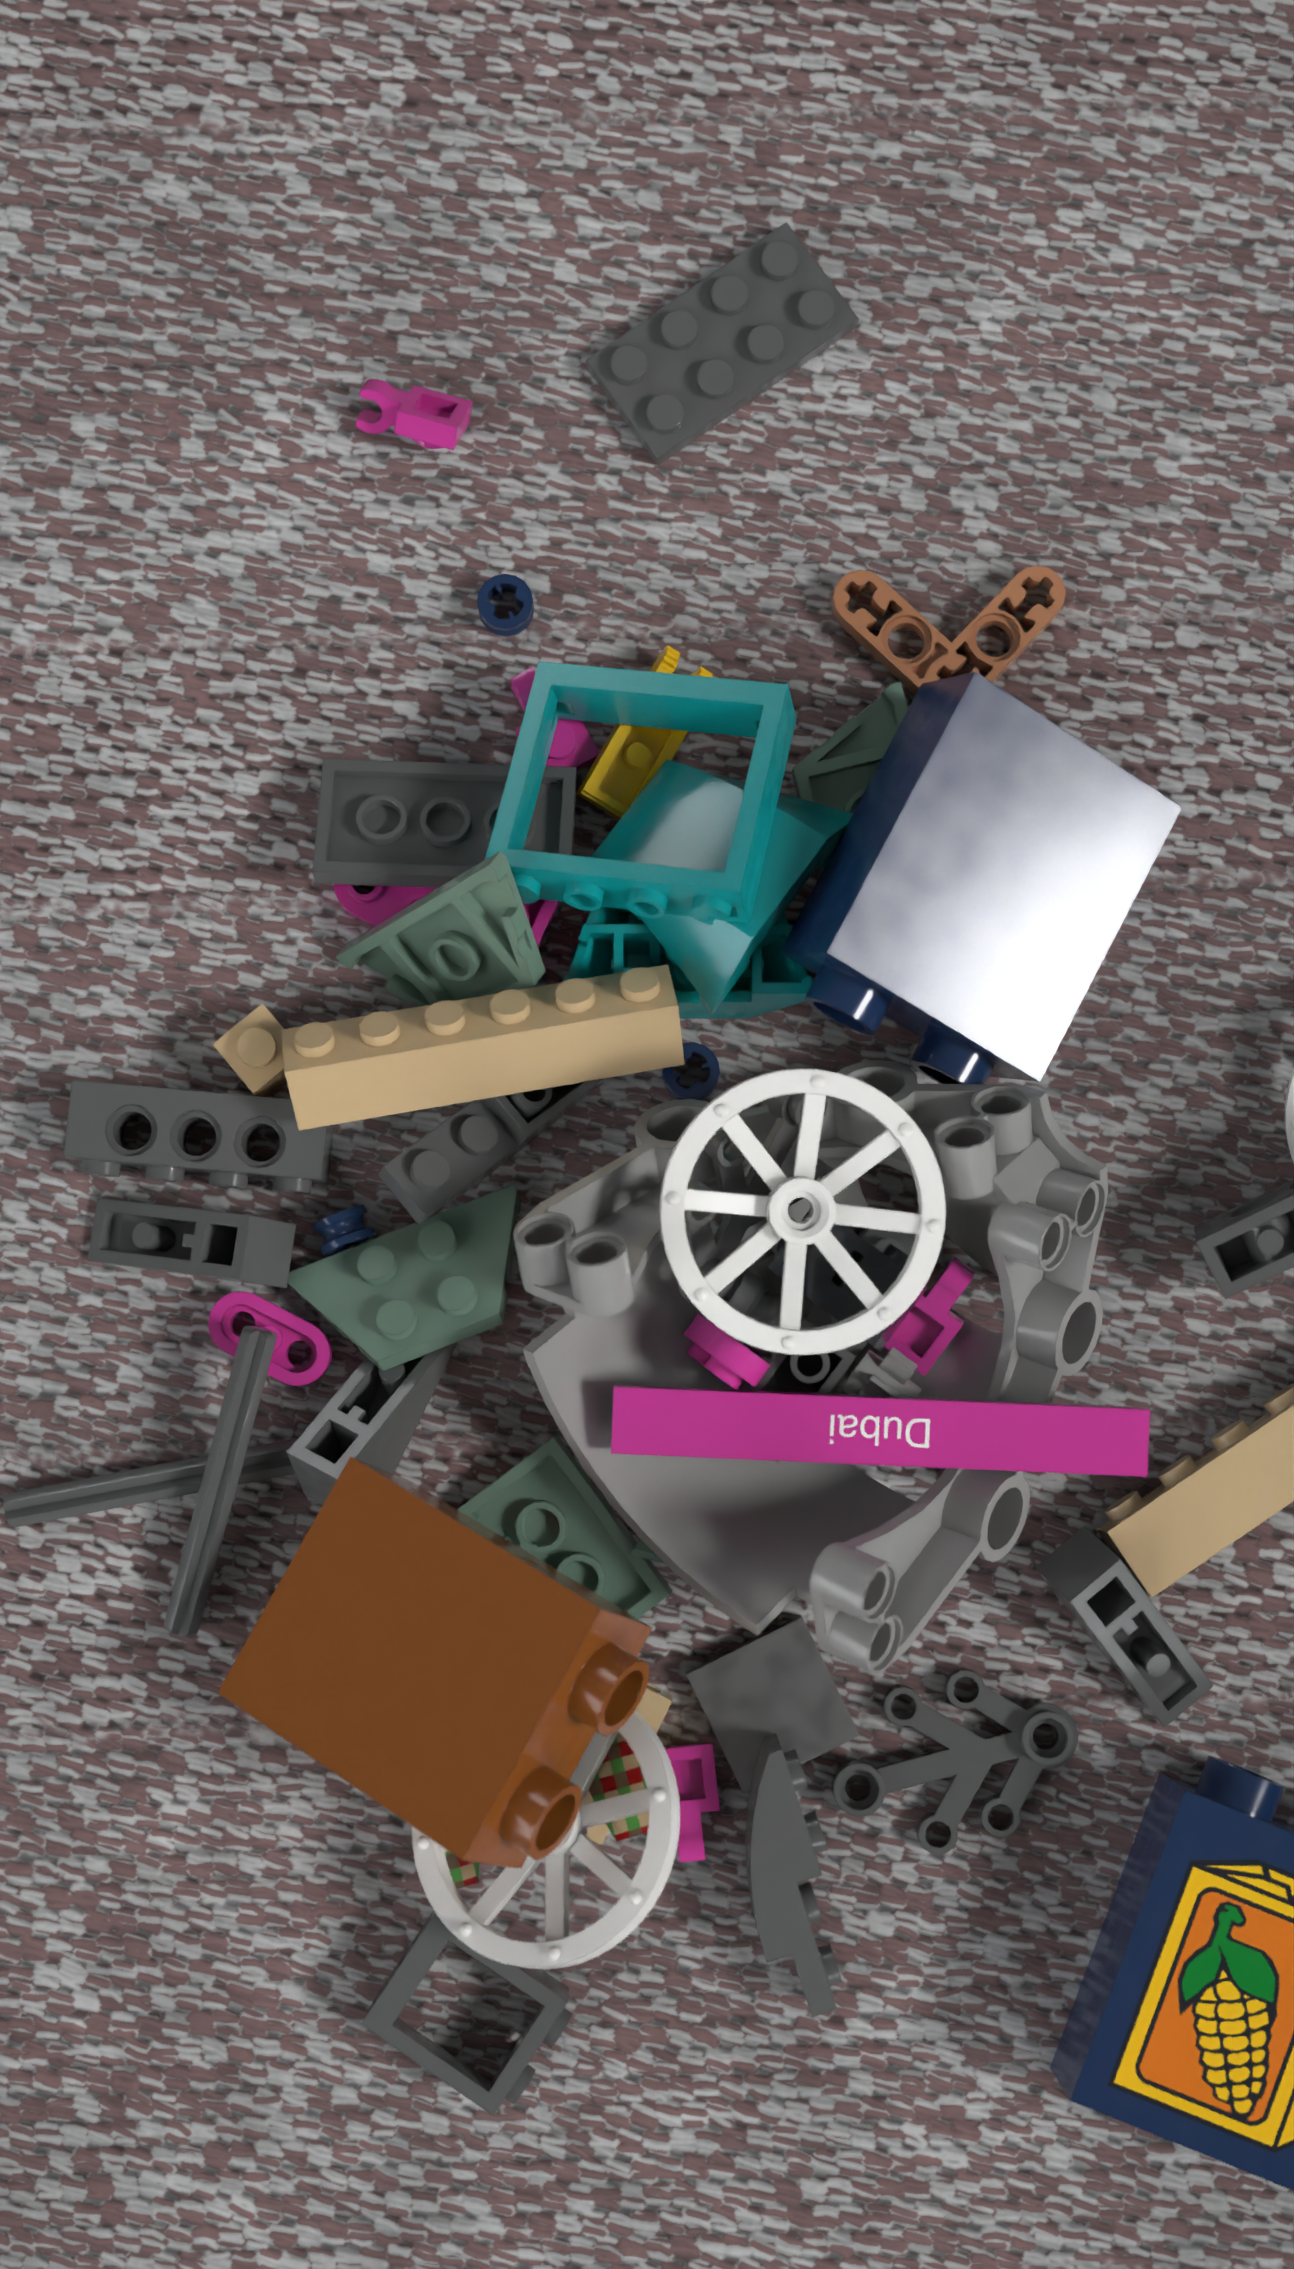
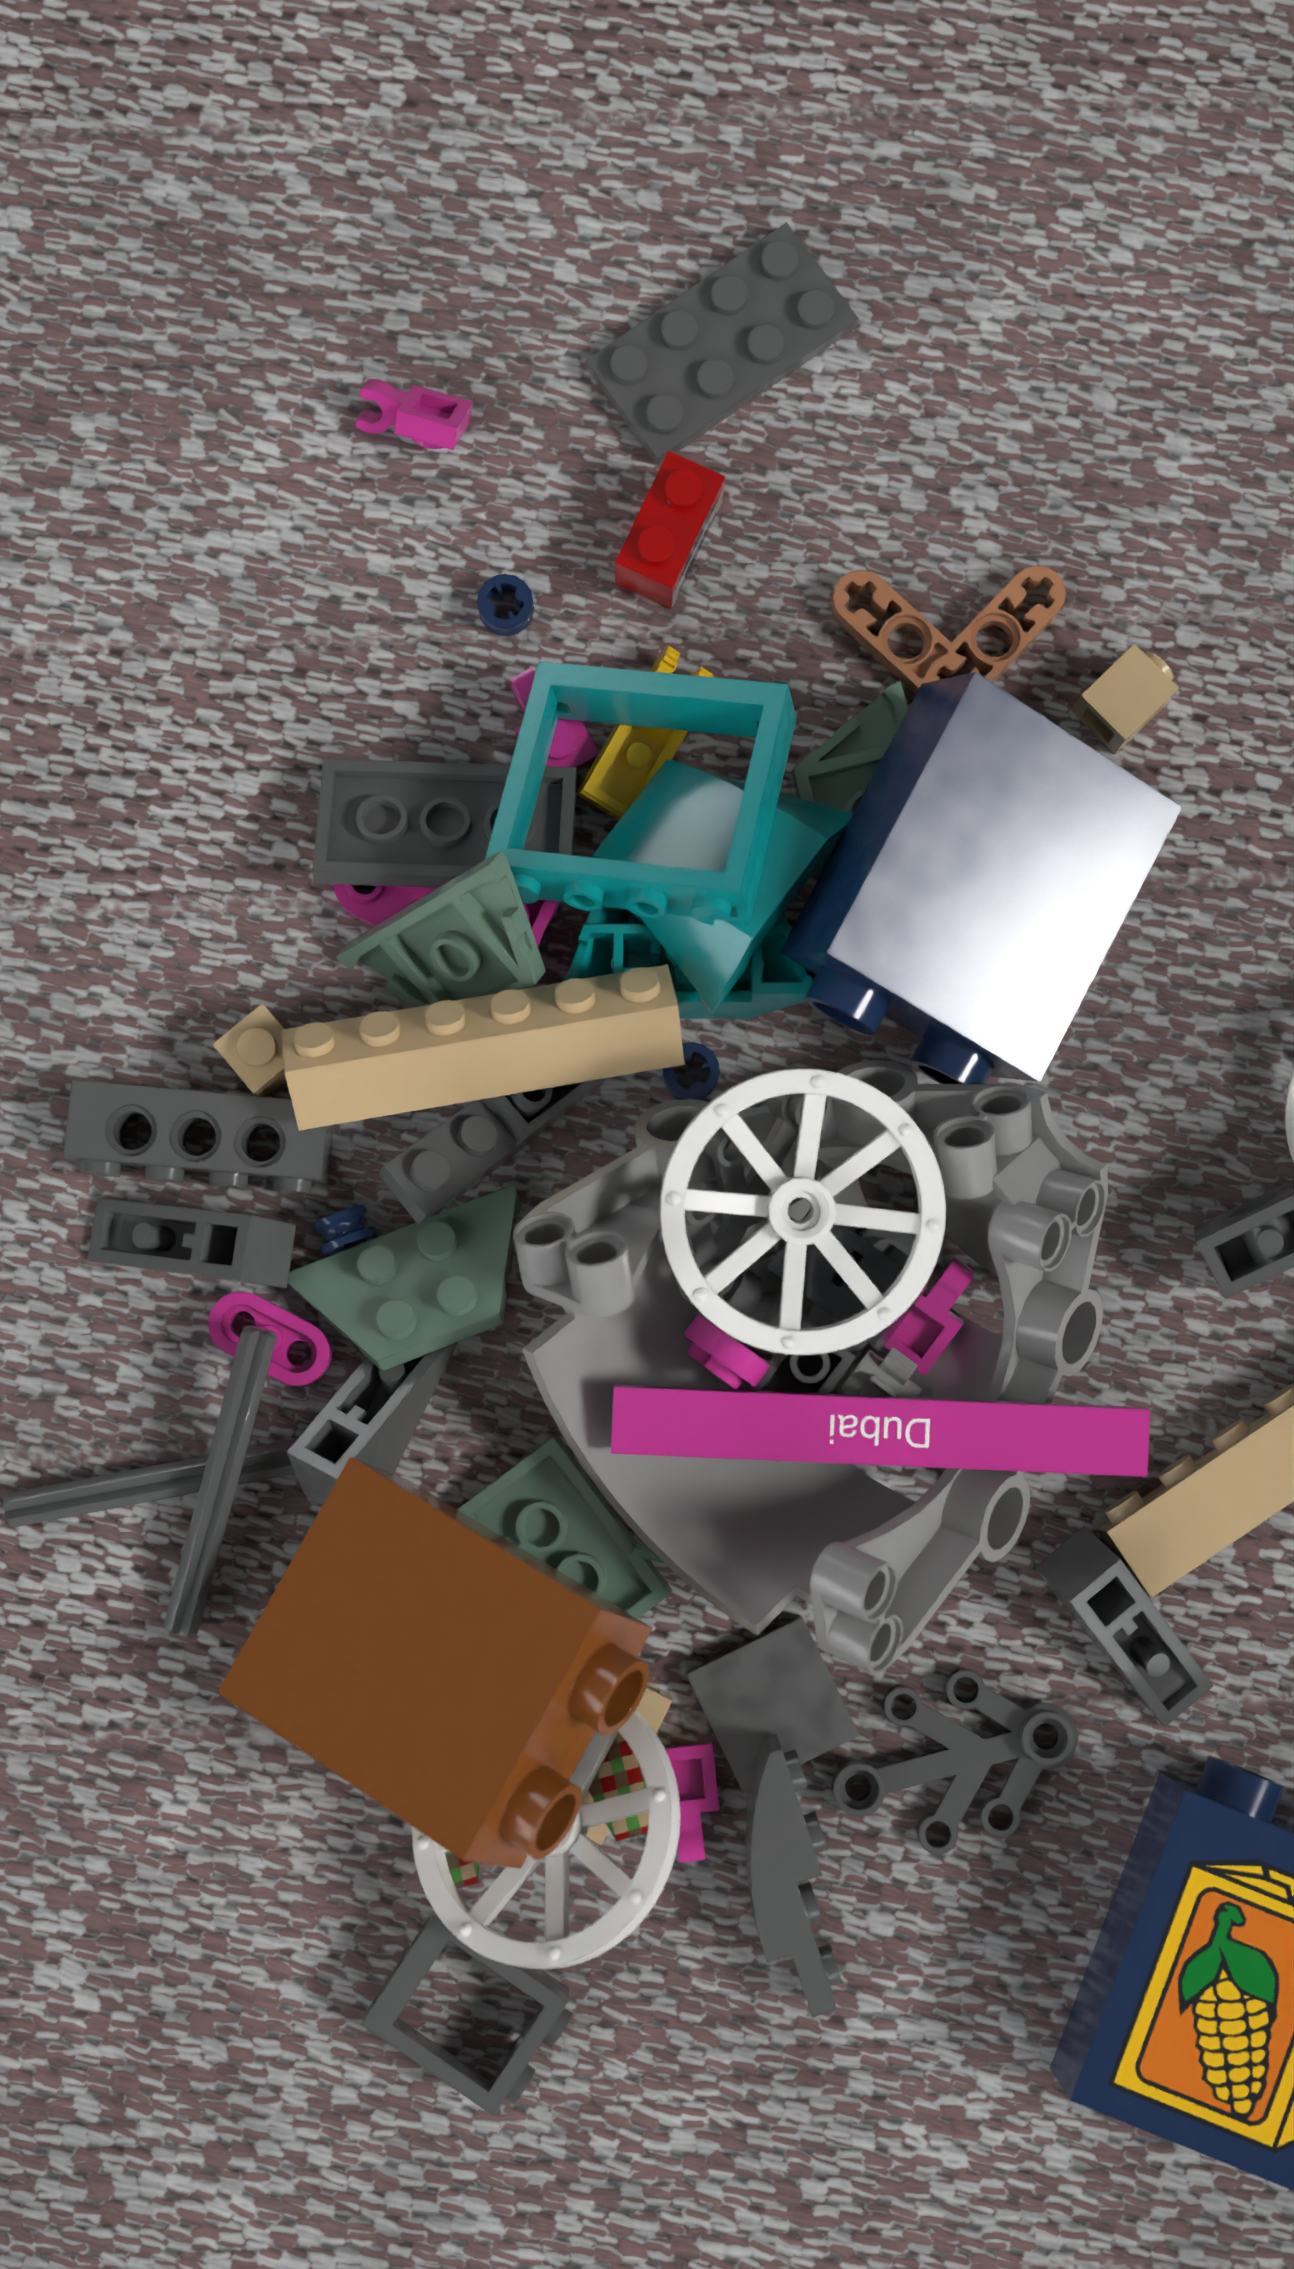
none -> red brick [615,451,726,610]
none -> tan brick [1071,643,1179,754]

